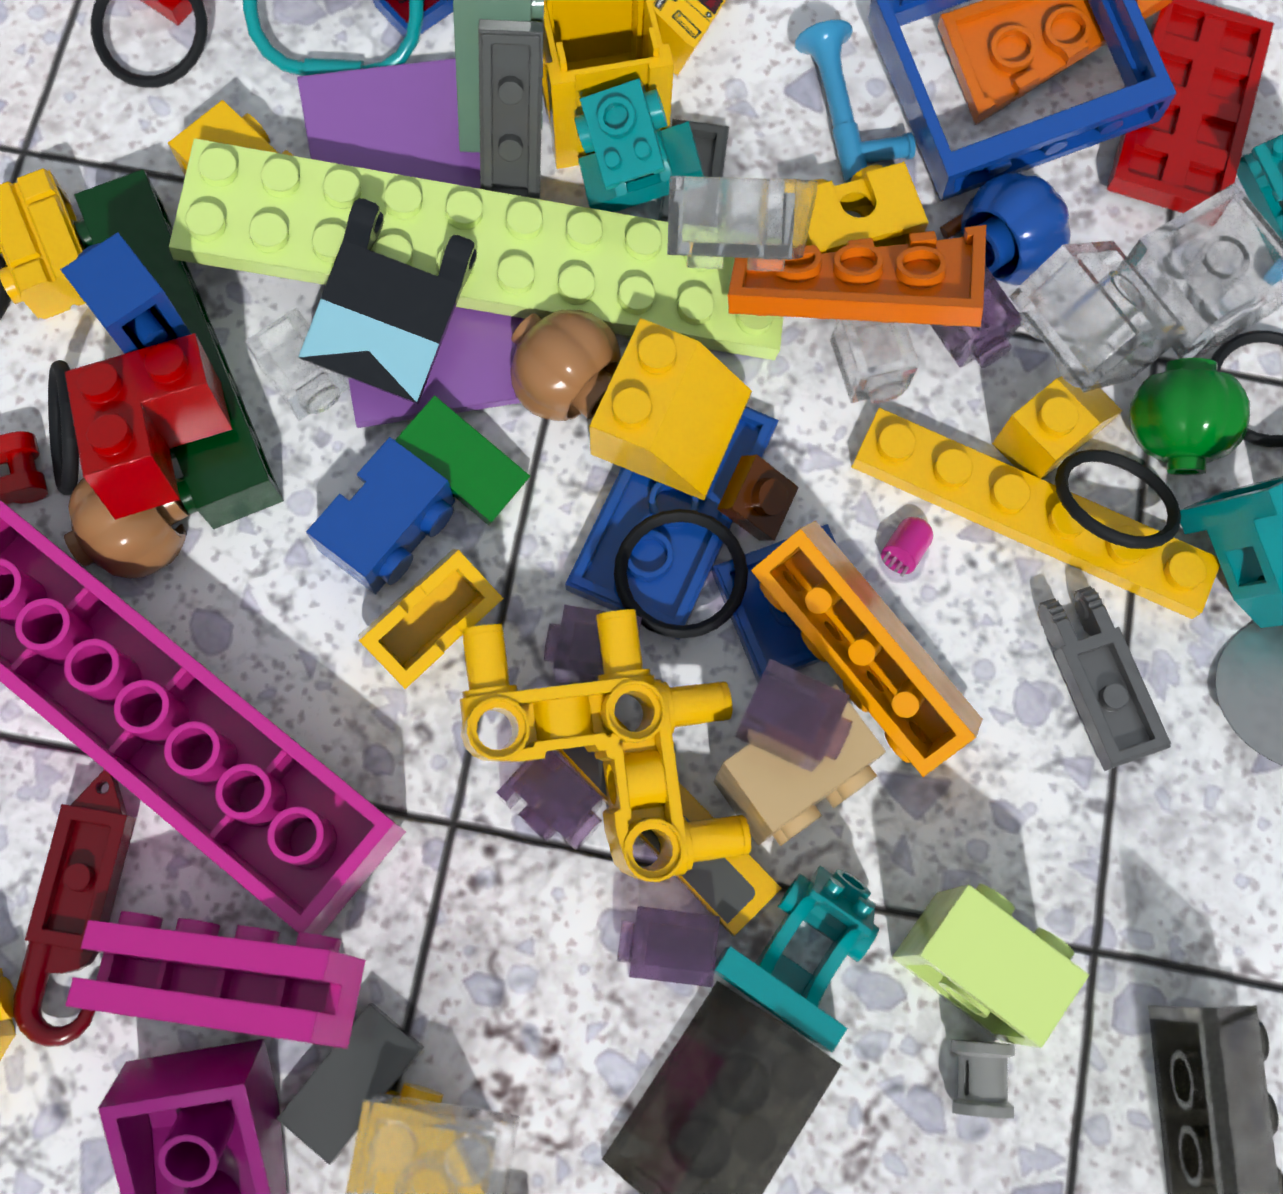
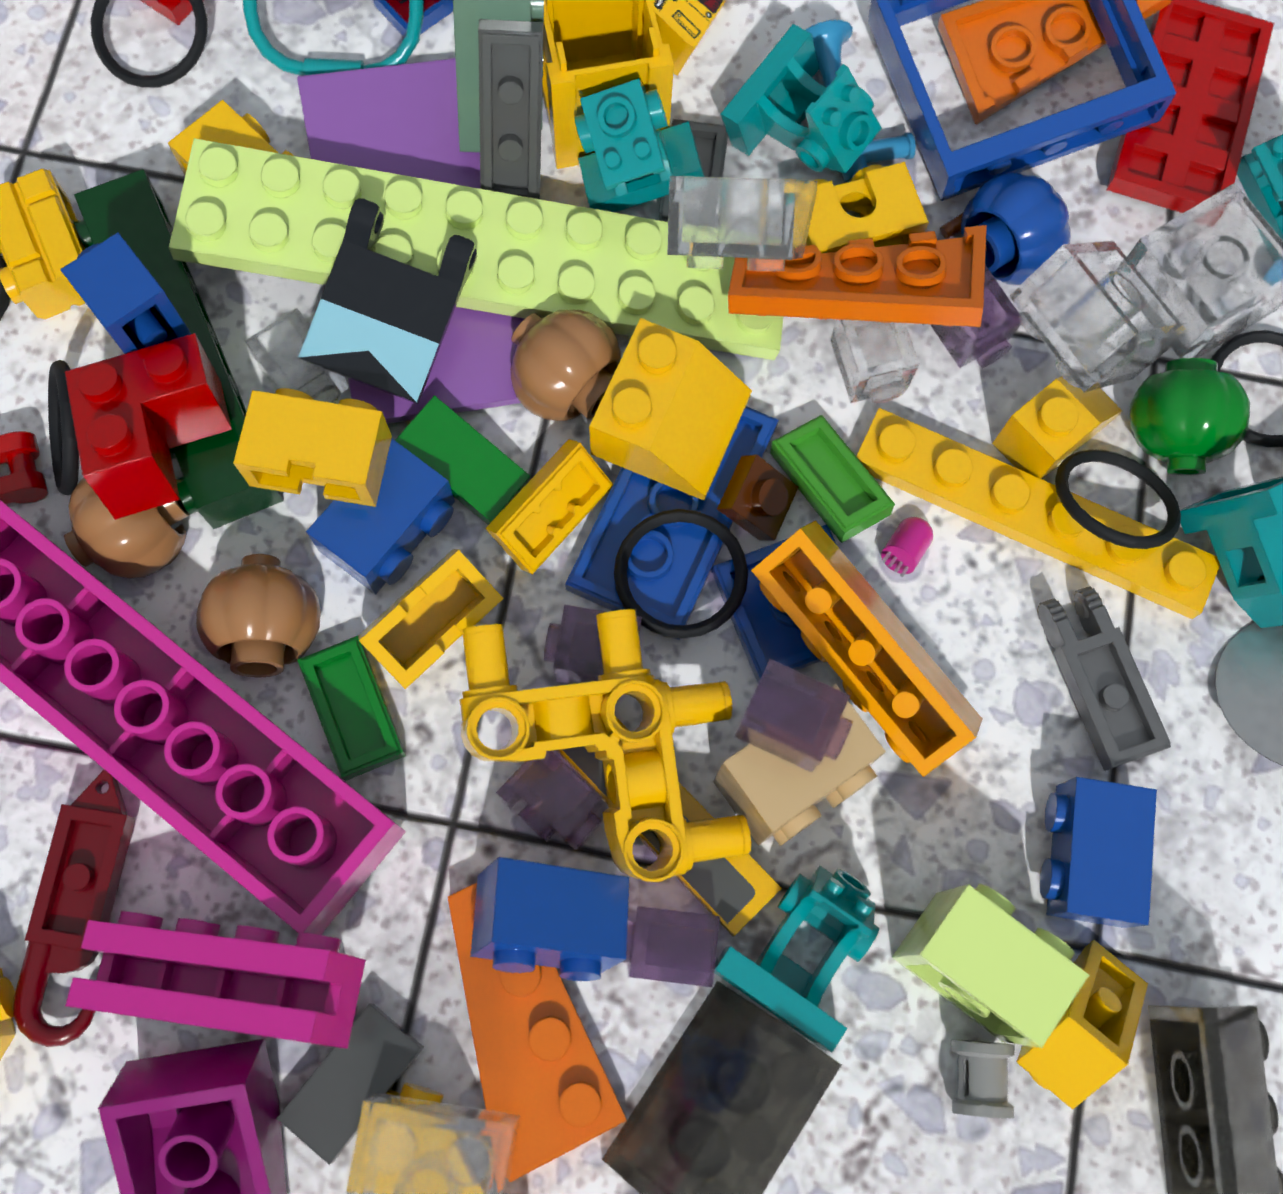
none -> medium nougat plant [196,554,321,678]
none -> yellow brick [233,388,392,507]
none -> green tile [297,636,406,781]
none -> orange wing [448,882,627,1188]
none -> blue brick [471,857,629,981]
none -> yellow plate [485,439,613,574]
none -> teal tile [720,24,882,174]
none -> bright green tile [770,415,895,543]
none -> yellow slope [1016,939,1148,1110]
none -> blue brick [1039,777,1157,928]

